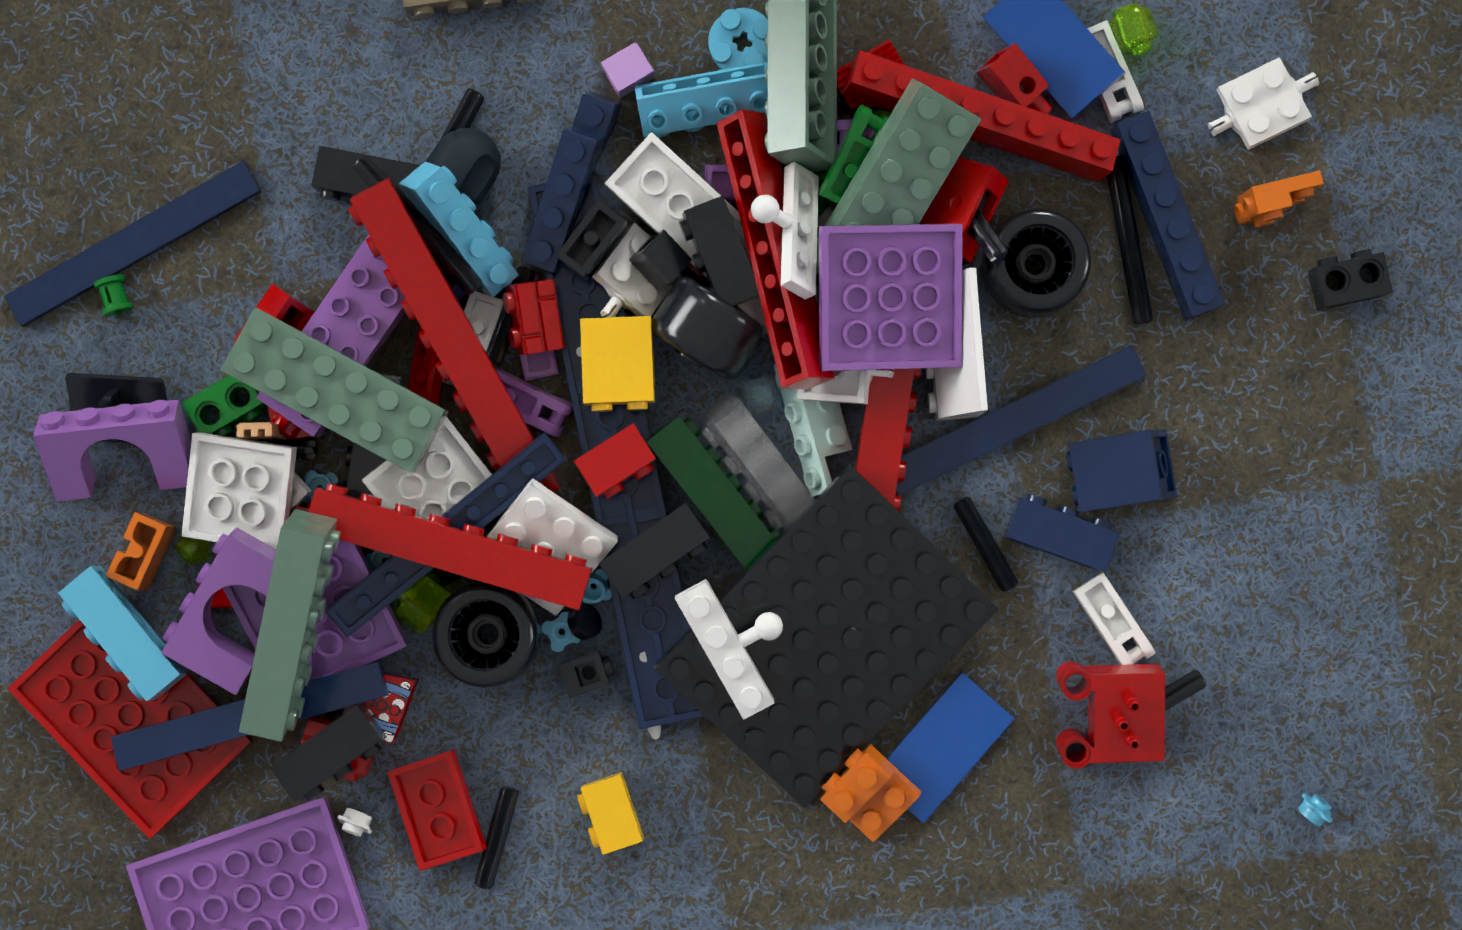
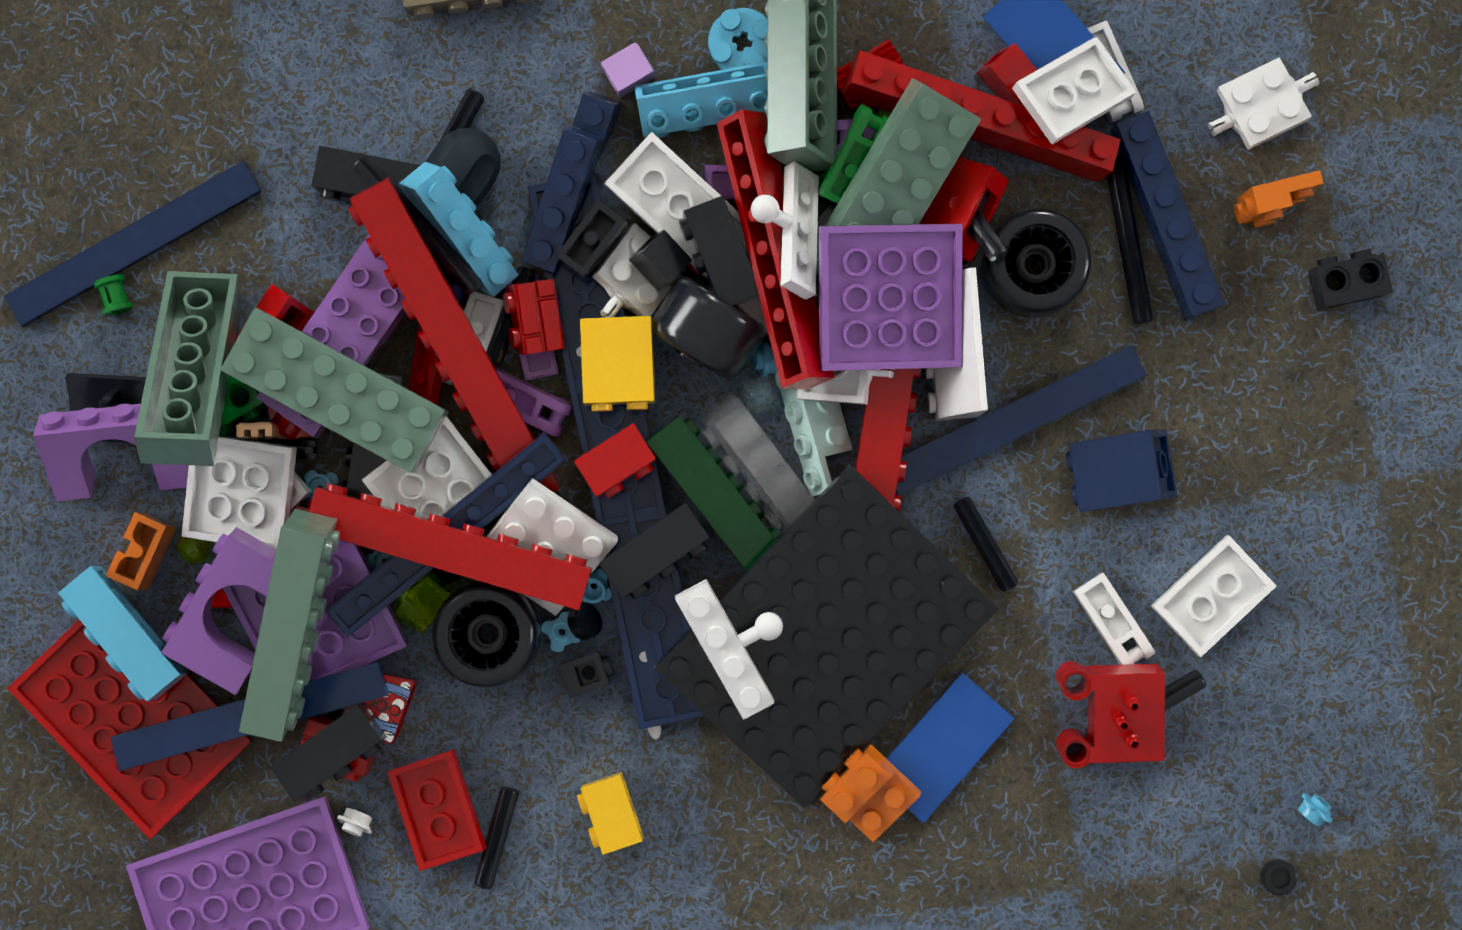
dark blue brick [1003,494,1120,572] -> none
clear neon green head [1109,2,1159,57] -> none
none -> sand green brick [134,271,242,466]
none -> medium azure plate [752,342,777,377]
none -> white plate [1012,36,1136,145]
none -> white plate [1151,535,1276,657]
none -> black tile [1260,859,1297,895]

